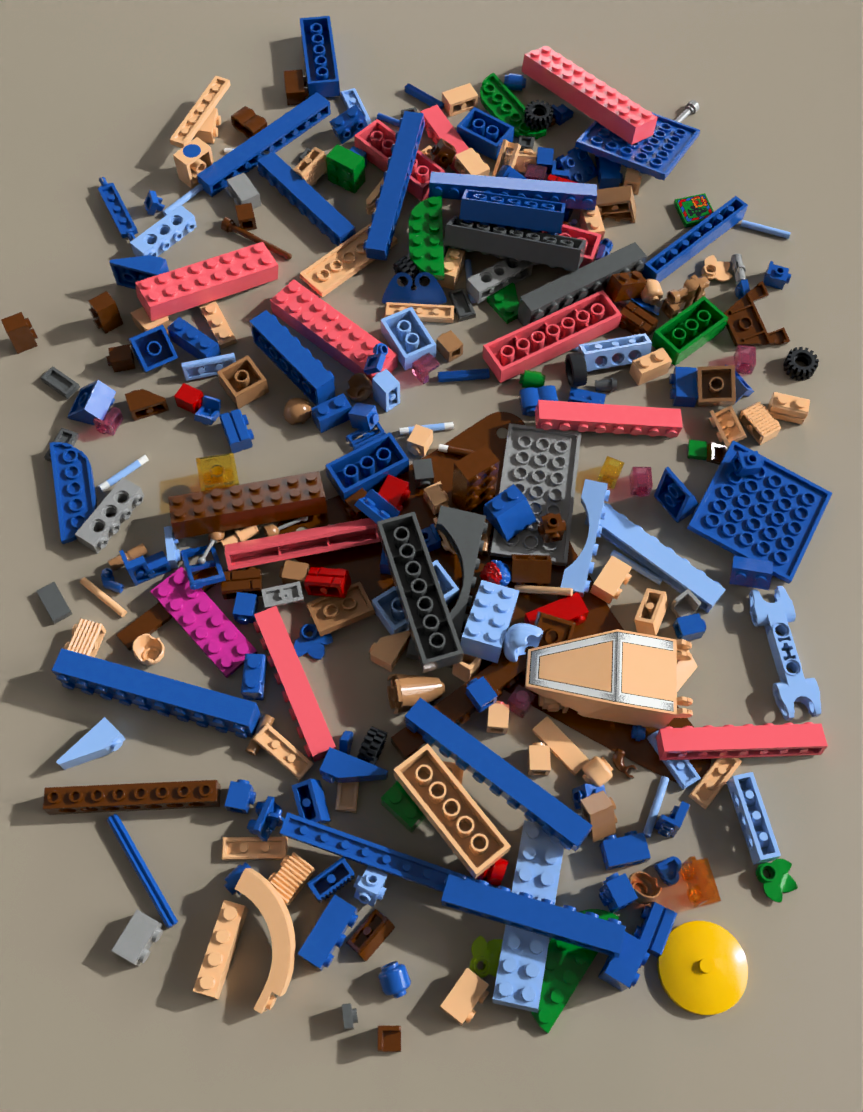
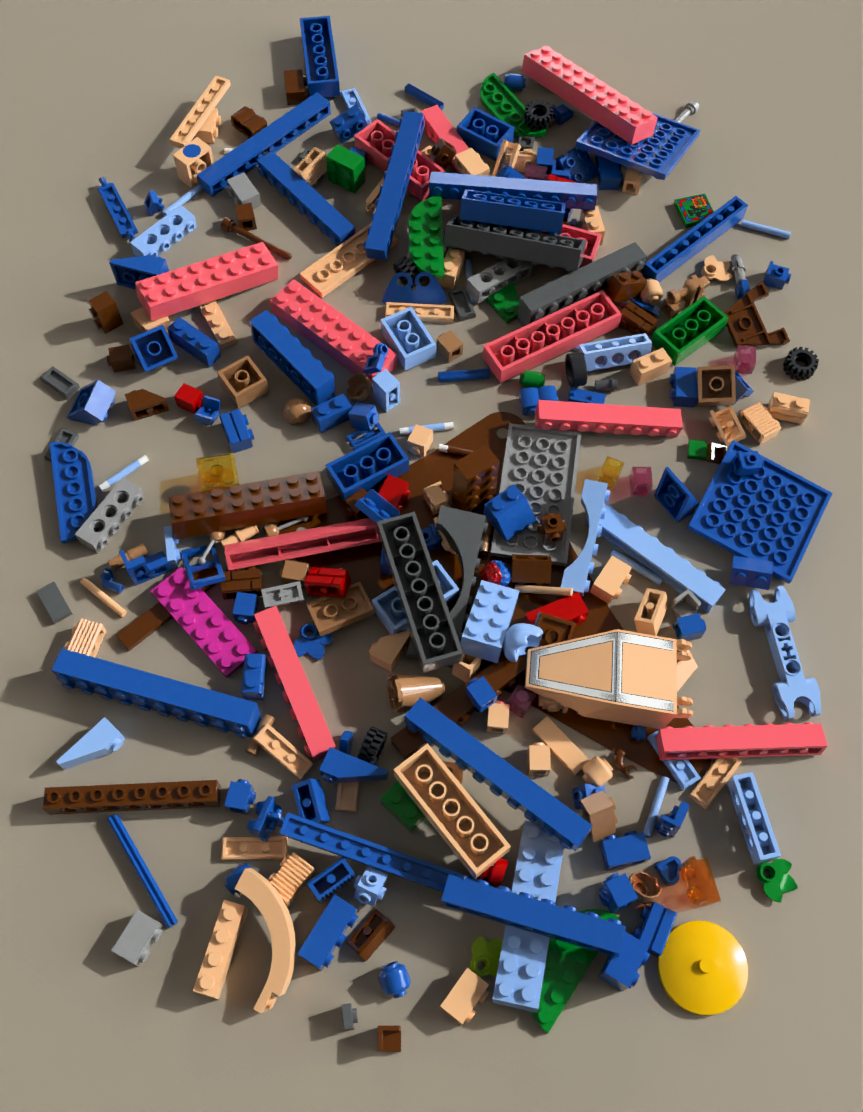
reddish brown brick [1,312,38,354] -> none
clear pink bracket [93,407,124,435] -> none
light nougat hair [132,634,165,666] -> none
light blue tile [181,353,236,381] -> none
clear pink panel [412,353,439,385] -> none
dark grey brick [413,458,434,489] -> none
light nougat brick [442,83,478,117] -> none
blue plate [595,238,613,260] -> none
medium nougat wedge [596,185,636,223] -> none

